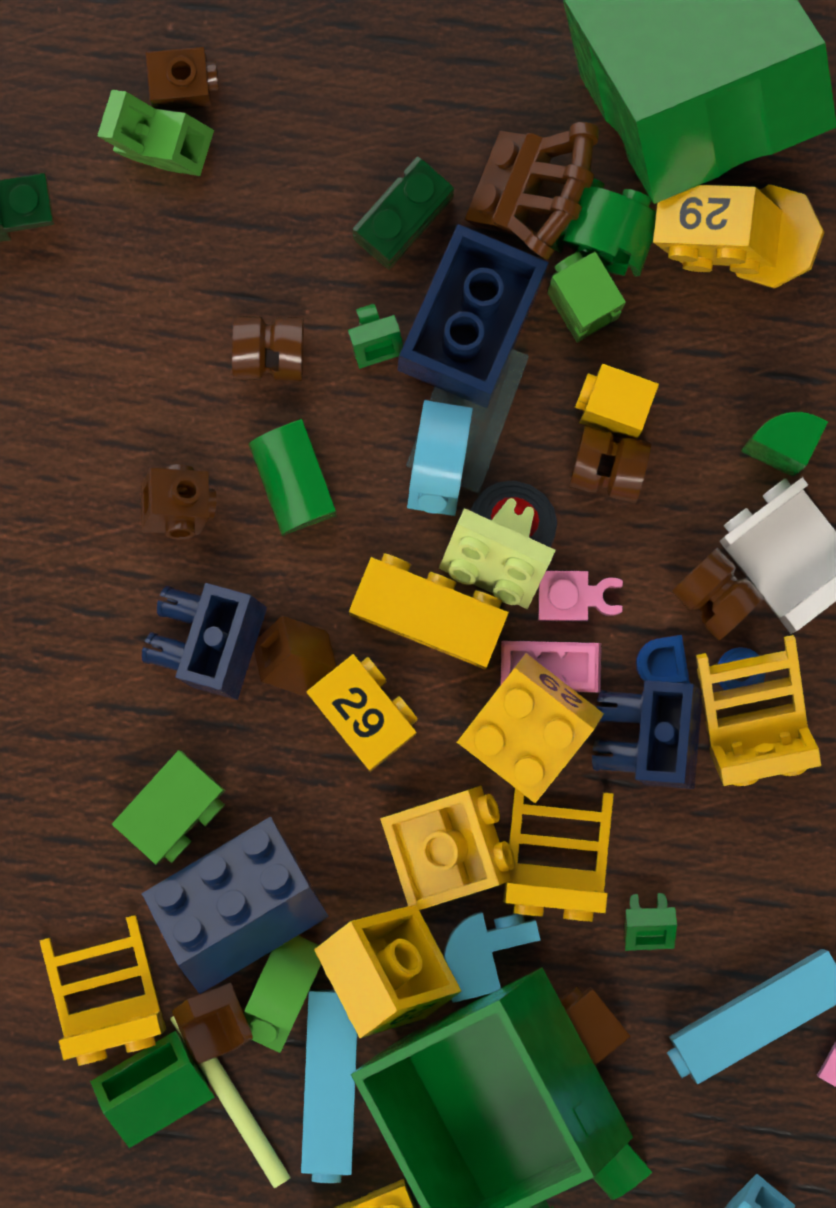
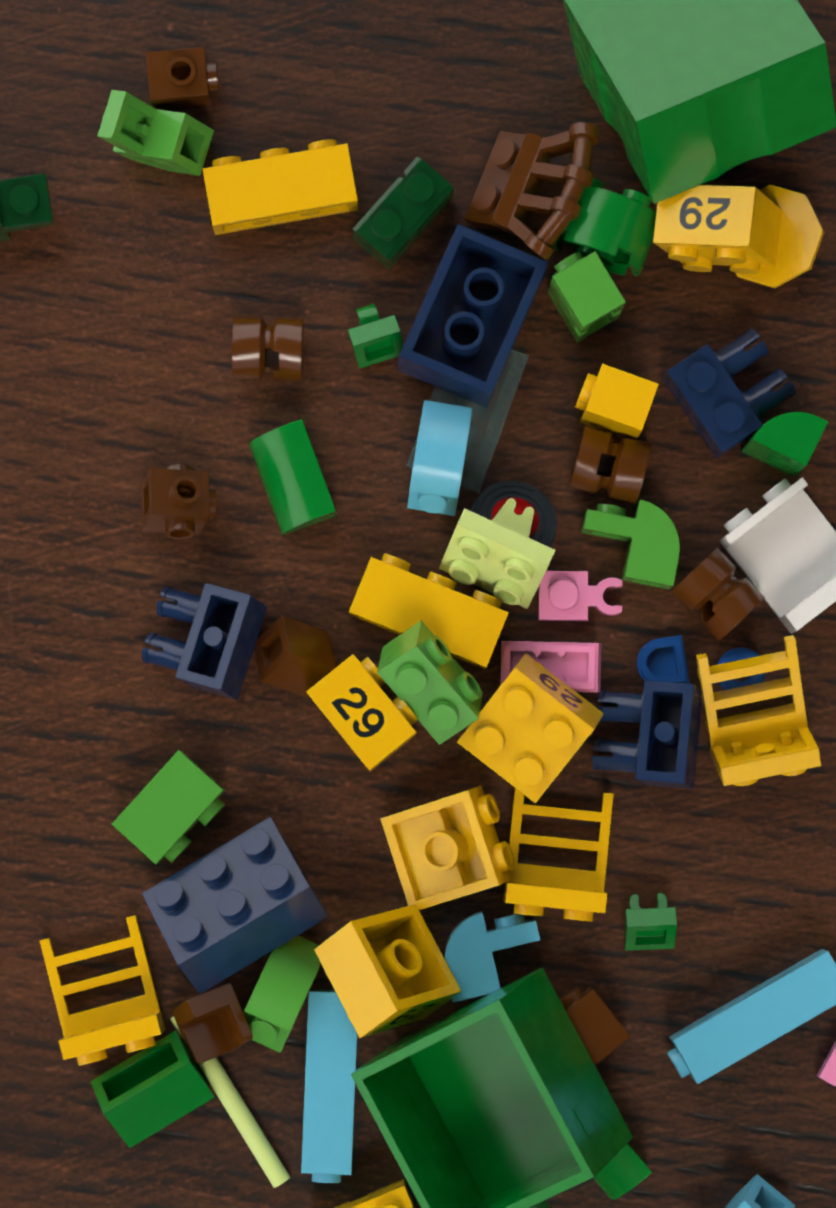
none -> yellow brick [202,139,358,235]
none -> bright green brick [377,620,483,745]
none -> bright green brick [581,499,680,590]
none -> dark blue brick [662,328,796,459]

